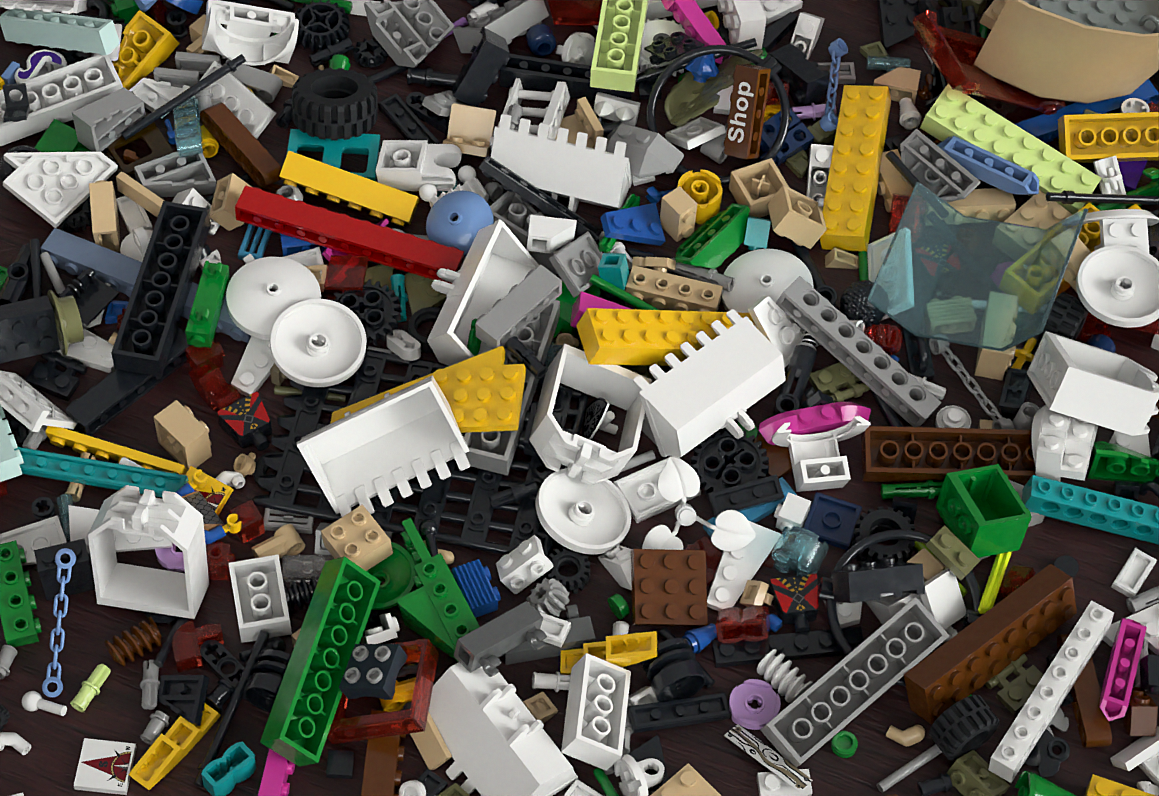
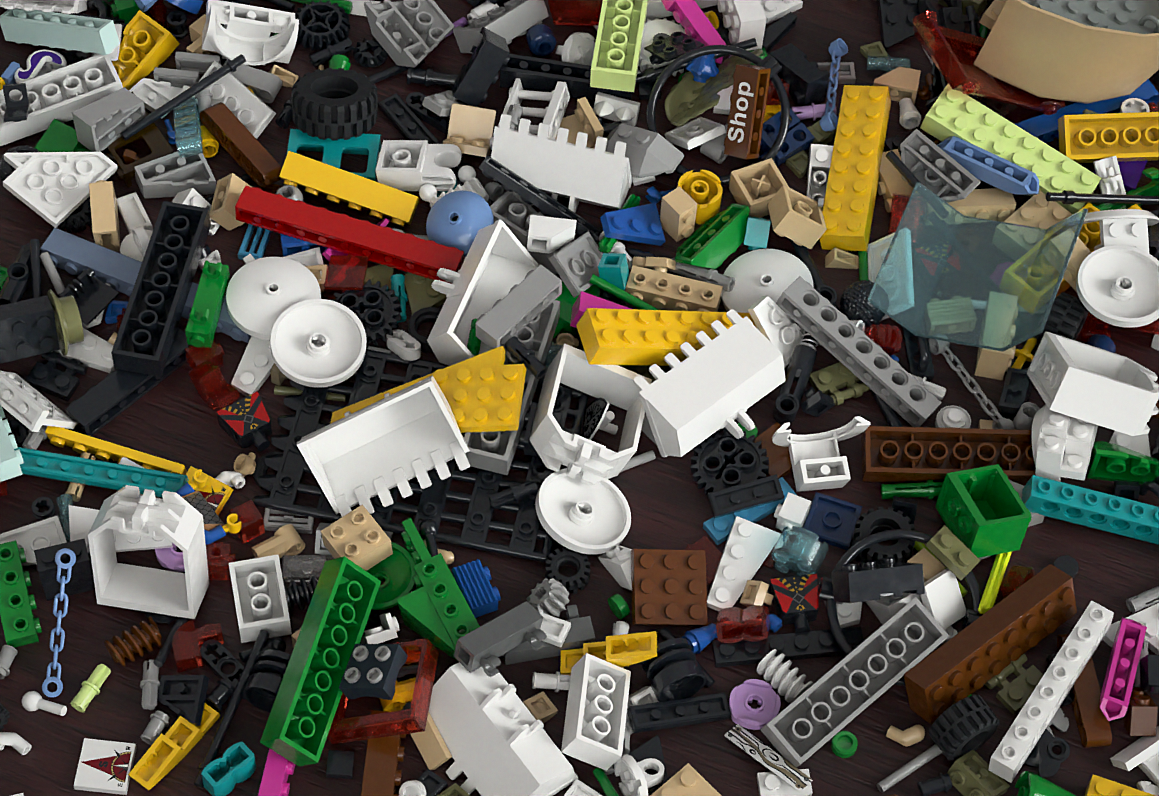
tan tile [116,172,165,218] -> none
tan brick [154,400,212,471] -> none
white bracket [496,535,553,594] -> none
white tile [614,456,701,523] -> none
white plant [642,456,755,551] -> none
dark pink brick [759,402,871,445] -> none
white slope [791,12,825,60] -> none
white tile [1111,548,1157,598] -> none

